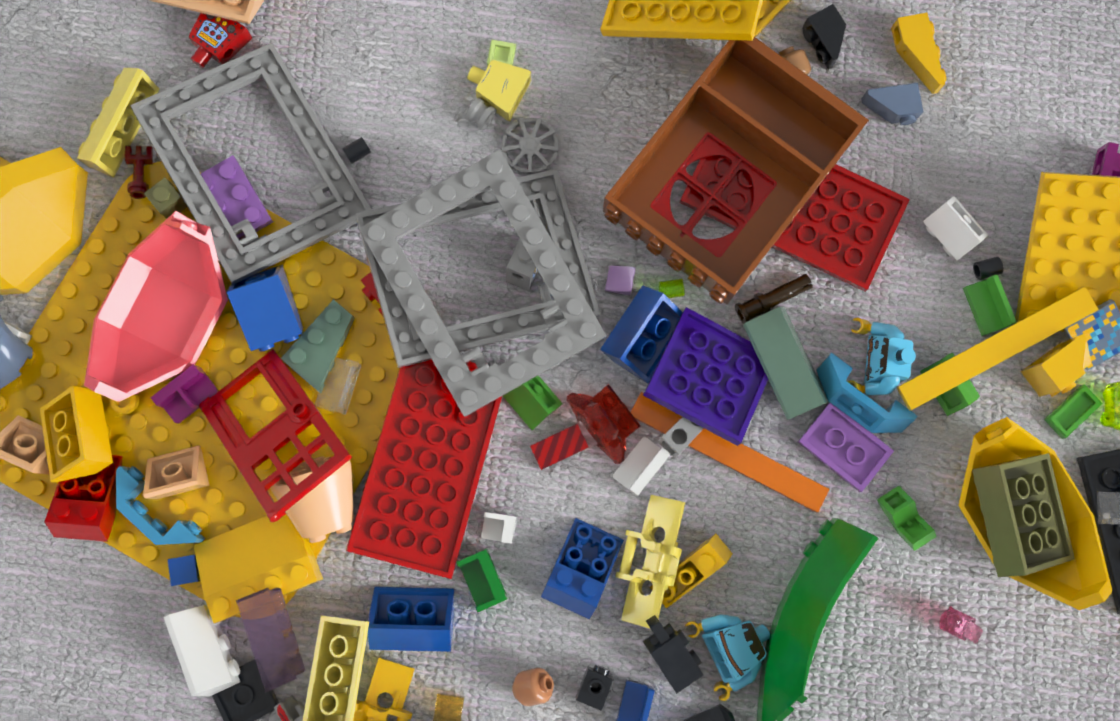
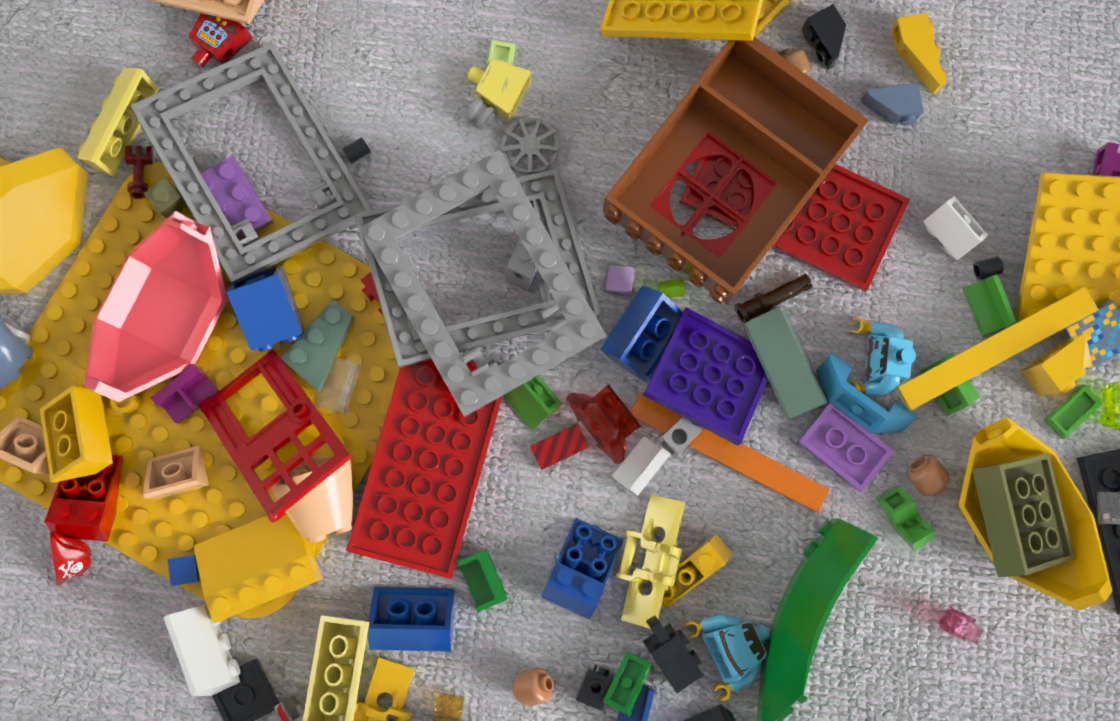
dark azure slope [116,466,206,545] -> none
windscreen [236,588,305,692] -> none
white panel [481,512,517,544] -> none
none -> hat [50,532,91,586]
none -> green panel [603,651,655,719]
none -> nougat head [908,456,949,496]

